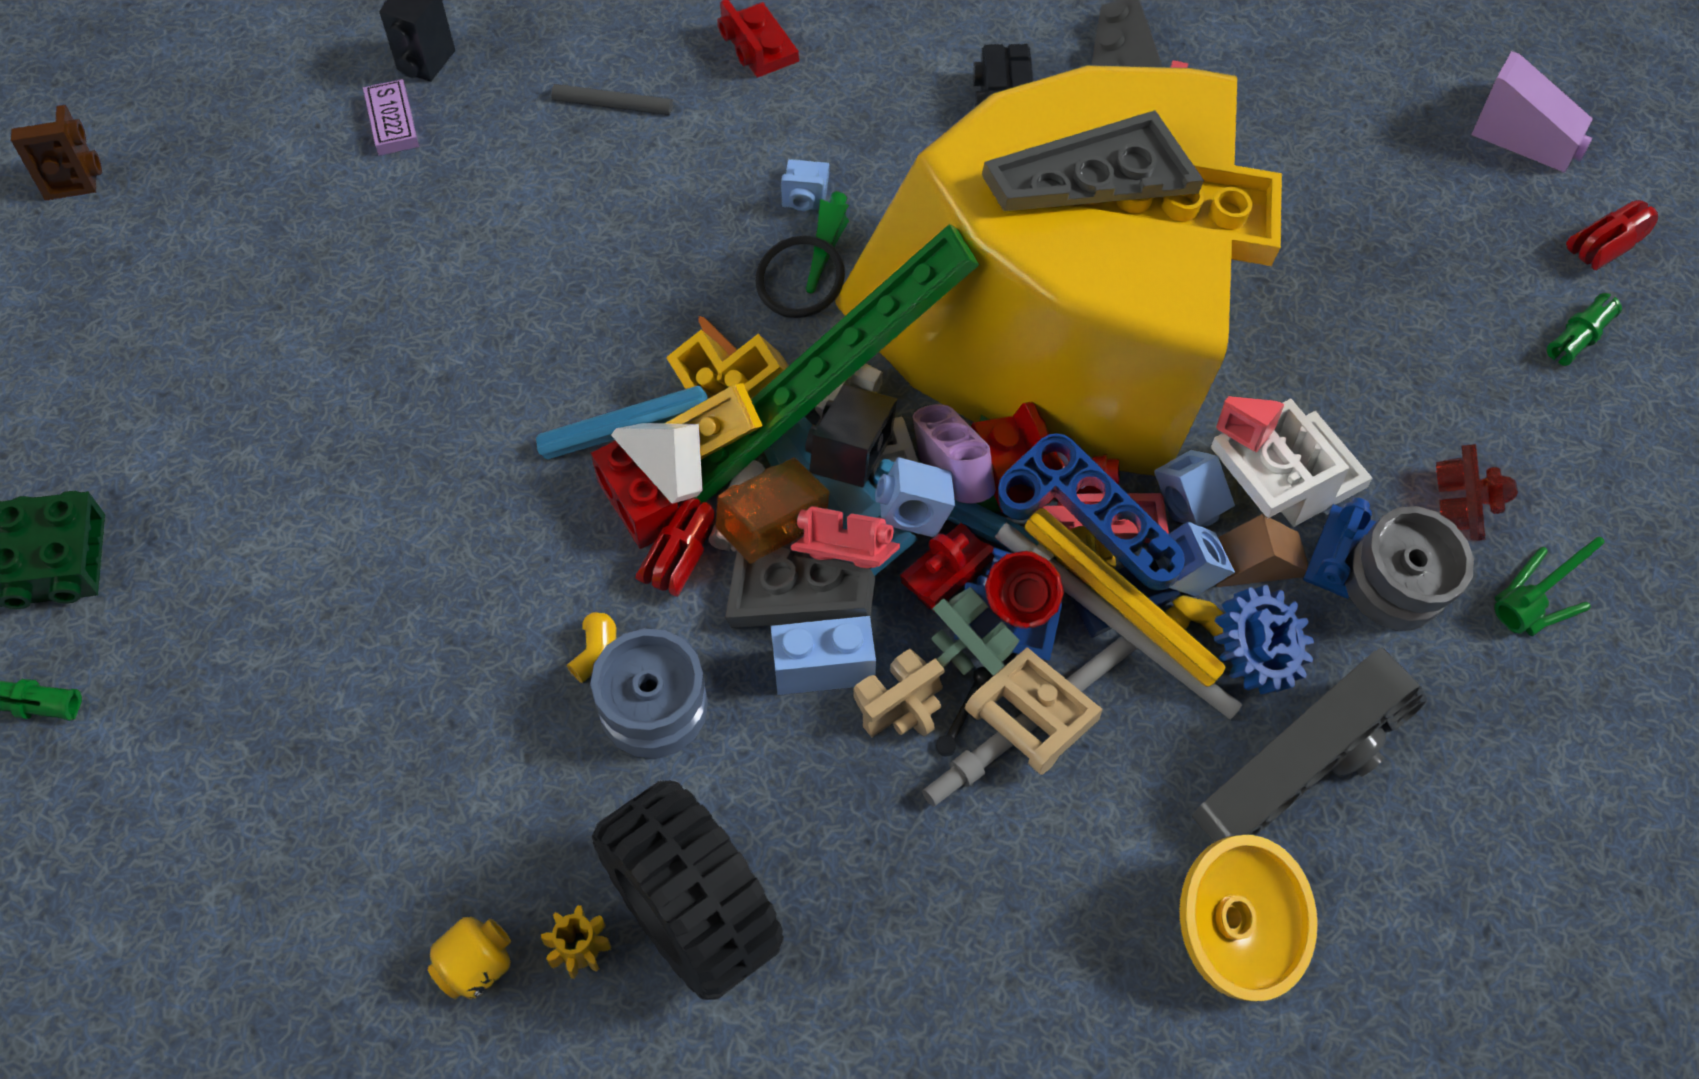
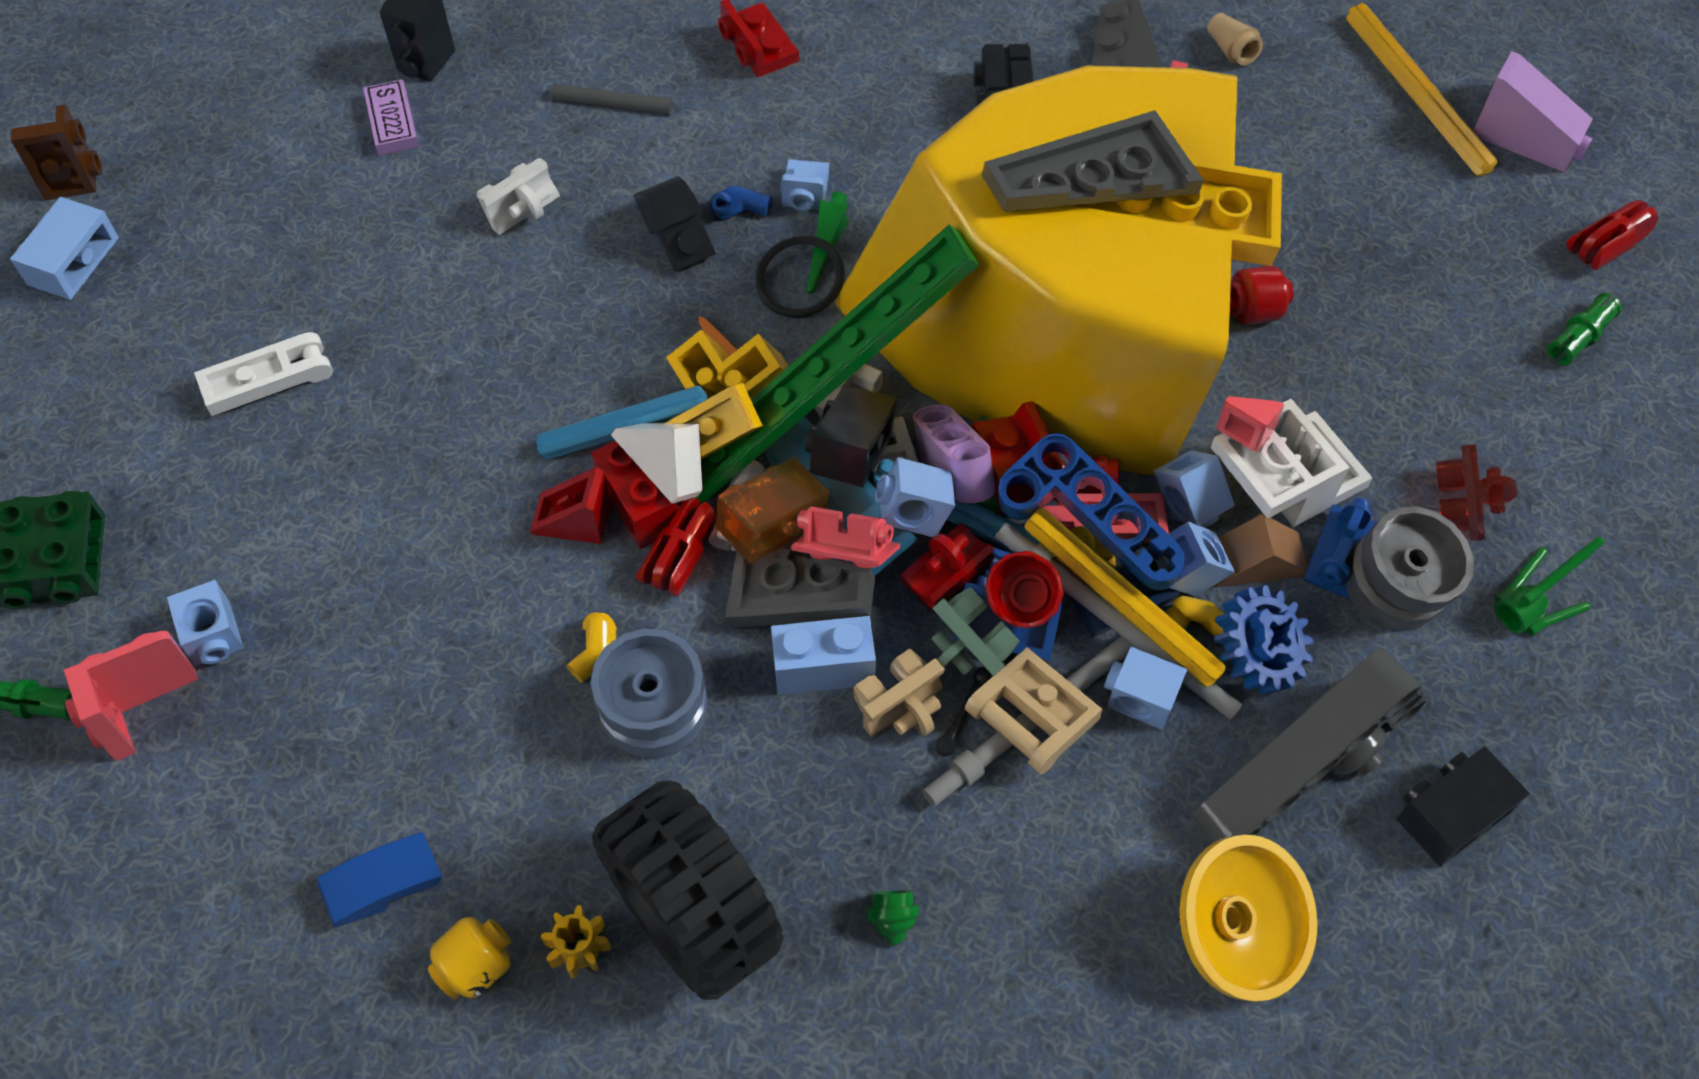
none -> light blue brick [10,197,119,300]
none -> coral bracket [64,631,198,761]
none -> light blue brick [167,580,244,666]
none -> white plate [194,332,333,416]
none -> blue slope [316,832,442,928]
none -> white hips [477,158,560,235]
none -> red slope [530,467,612,544]
none -> black brick [633,176,716,271]
none -> blue arm [709,186,773,219]
none -> green plate [866,890,920,946]
none -> light blue brick [1104,647,1187,730]
none -> tan cone [1207,13,1263,66]
none -> red head [1230,265,1294,325]
none -> yellow axle [1346,3,1497,177]
none -> black brick [1397,746,1530,867]

